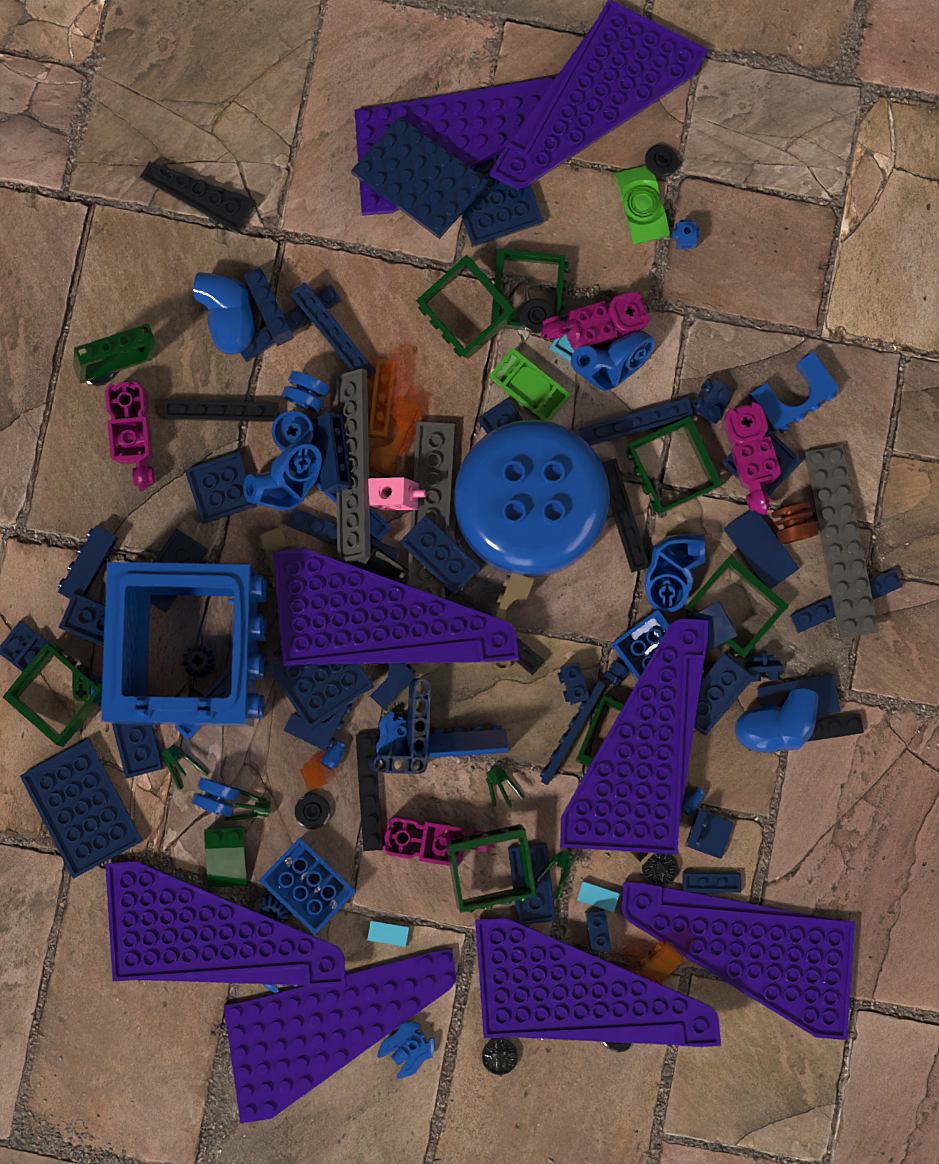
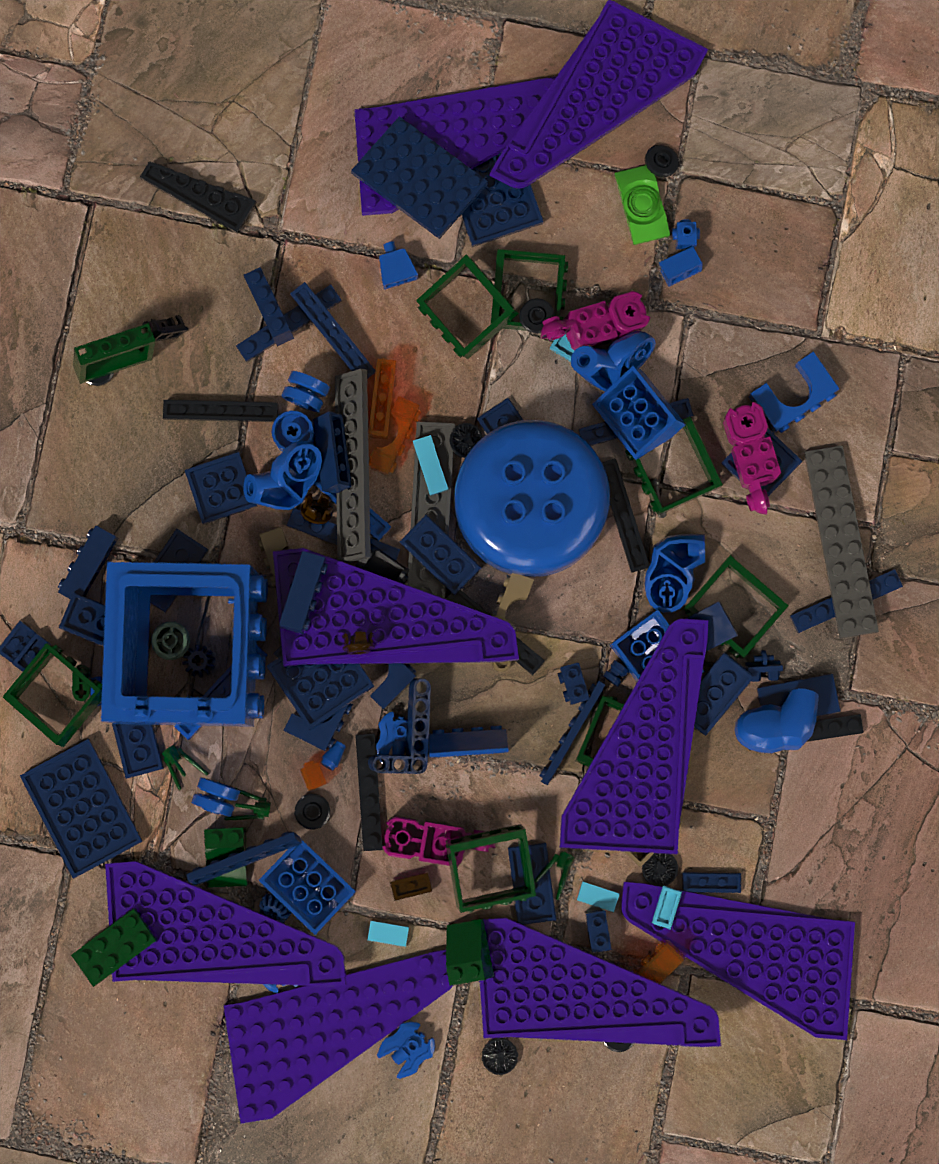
magenta brick [105,381,155,492] -> none
blue piece [193,272,256,355] -> none
bright pink piece [368,477,426,511] -> none
dark green plant [486,766,524,808] -> none
bright green slope [489,347,571,422] -> none
blue cone [682,787,705,816] -> none
dark blue bracket [685,809,734,859] -> none
dark blue bracket [691,378,733,424] -> none
dark blue tile [723,510,800,590] -> none
copper wheel [771,502,819,545] -> none
none -> dark green plate [71,908,157,987]
none -> black hinge [142,315,188,342]
none -> sand green cone [151,622,190,660]
none -> dark blue plate [186,831,302,886]
none -> dark blue brick [279,551,328,634]
none -> dark brown piece [301,493,333,524]
none -> dark brown piece [342,631,375,655]
none -> blue torso [379,241,418,290]
none -> dark brown plate [390,872,432,901]
none -> medium azure tile [413,435,448,496]
none -> dark green slope [446,919,494,986]
none -> black wheel [449,423,482,458]
none -> blue slope [592,366,686,460]
none -> medium azure tile [651,886,682,929]
none -> blue hinge [659,246,702,287]

